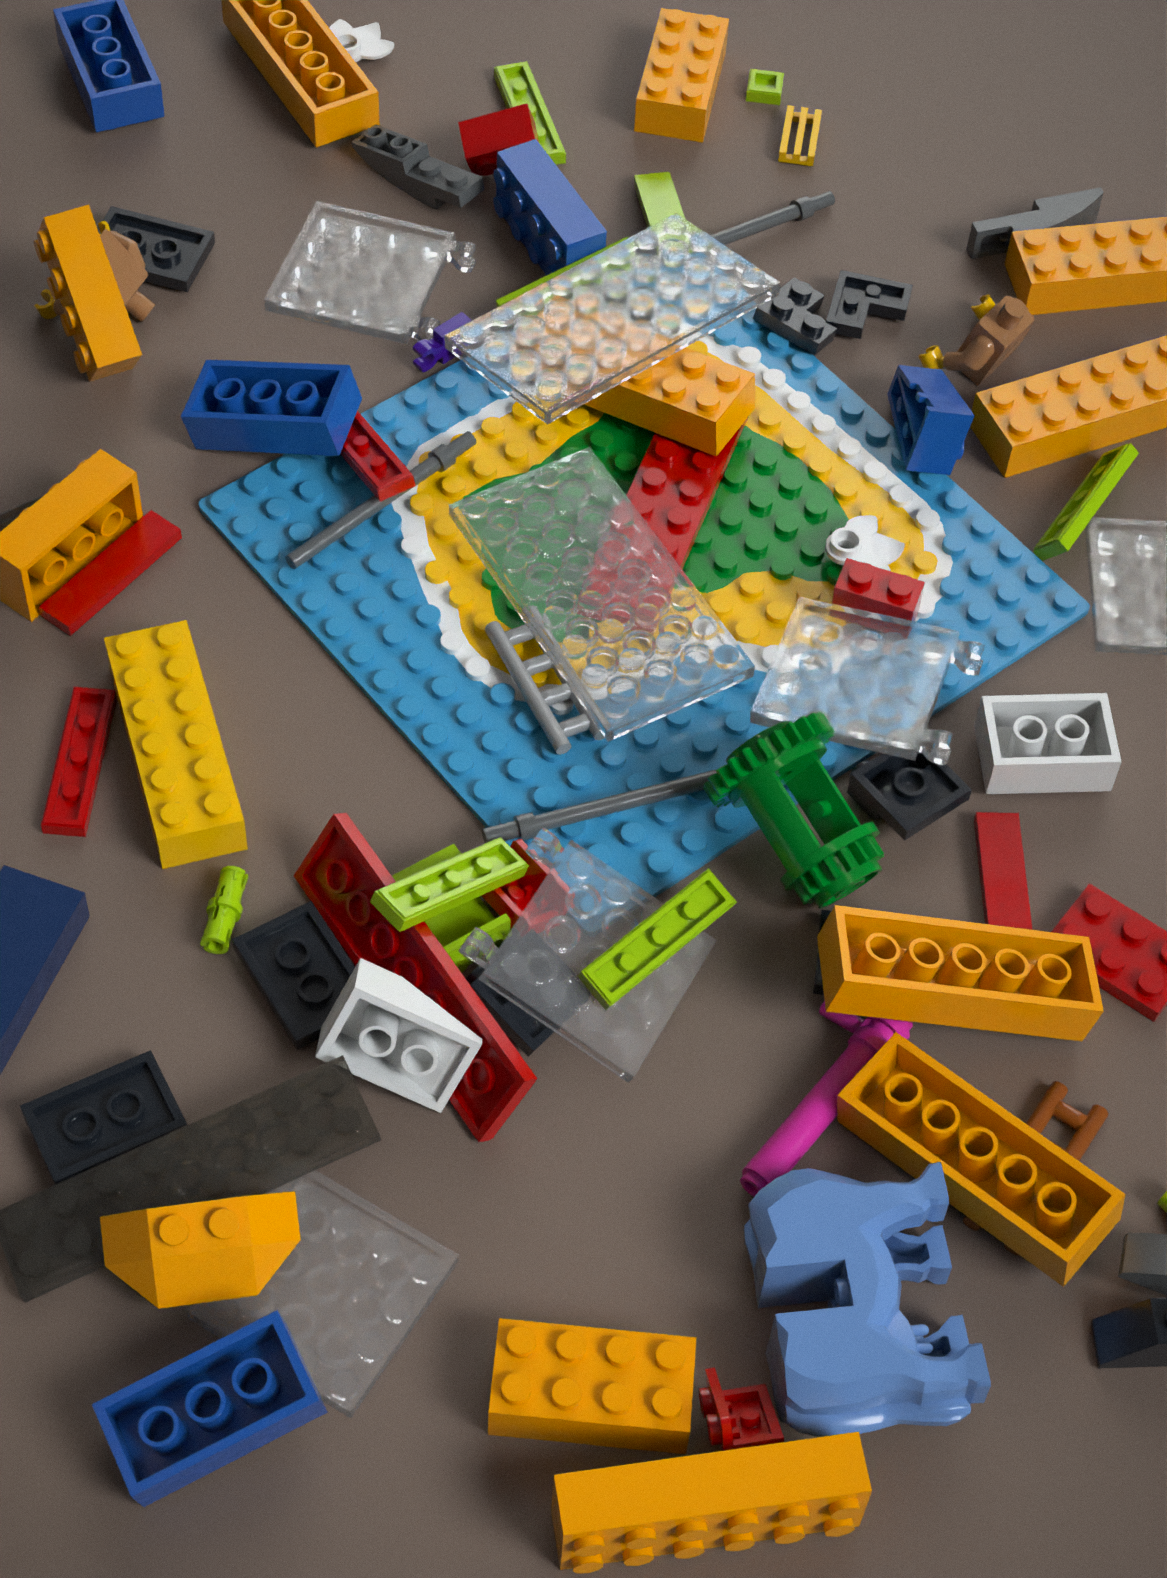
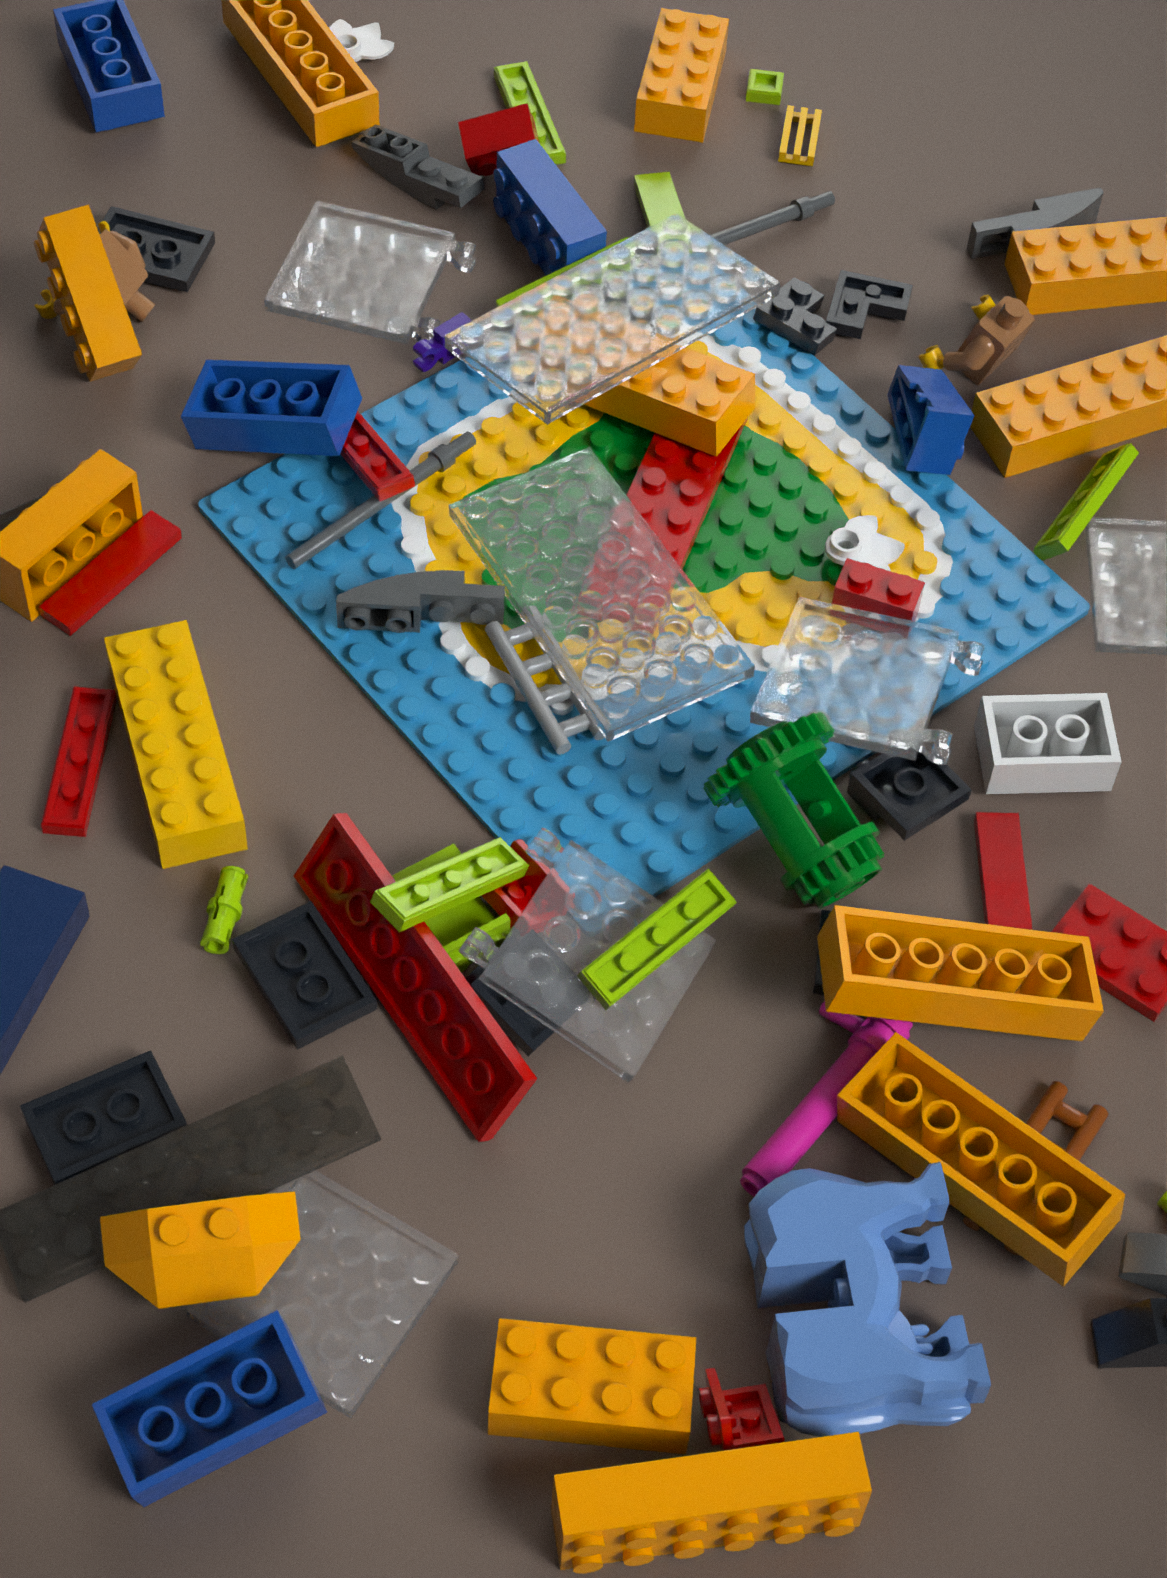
white slope [315,958,483,1113] -> none
dark grey bar [482,769,717,843] -> none
none -> dark grey slope [336,570,505,633]

